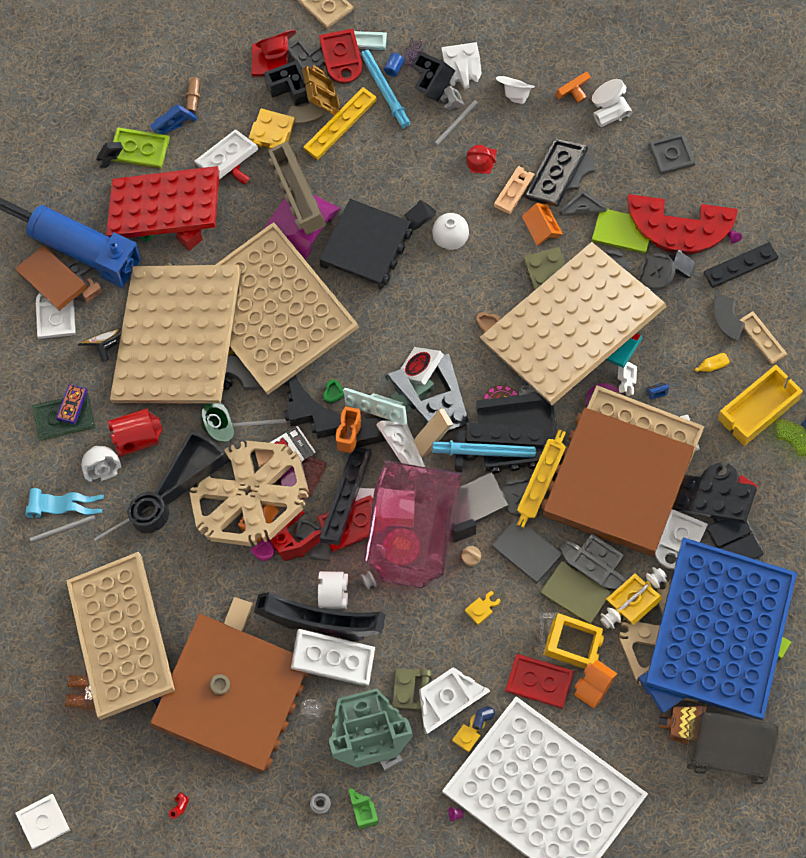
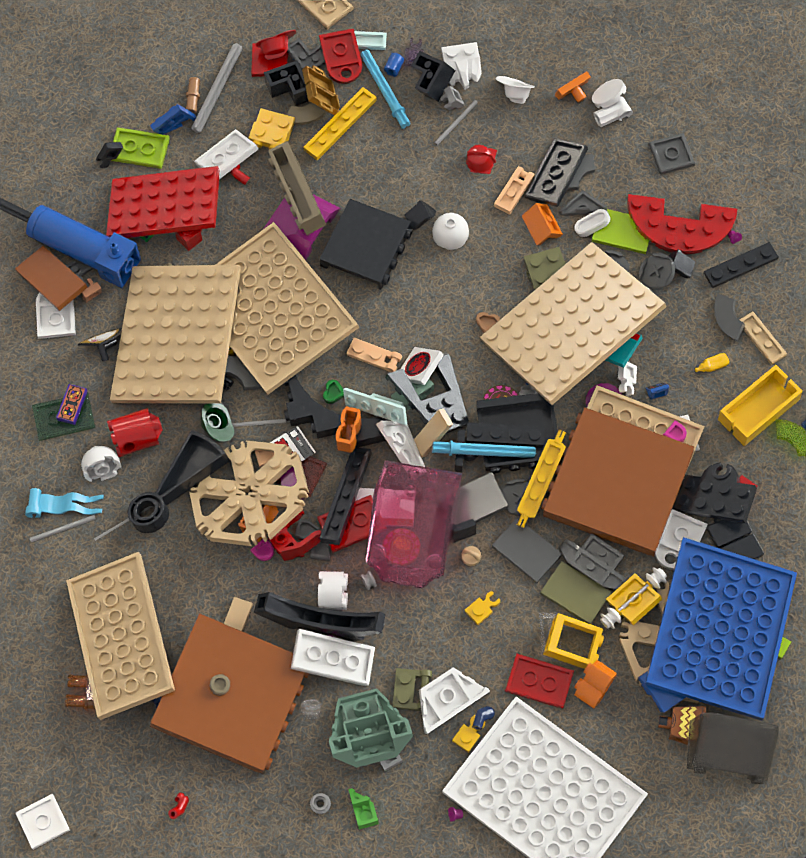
none -> light grey axle [191,43,242,133]
none -> light nougat plate [346,338,402,372]
none -> white tile [574,209,610,237]
none -> dark pink tile [663,420,687,442]

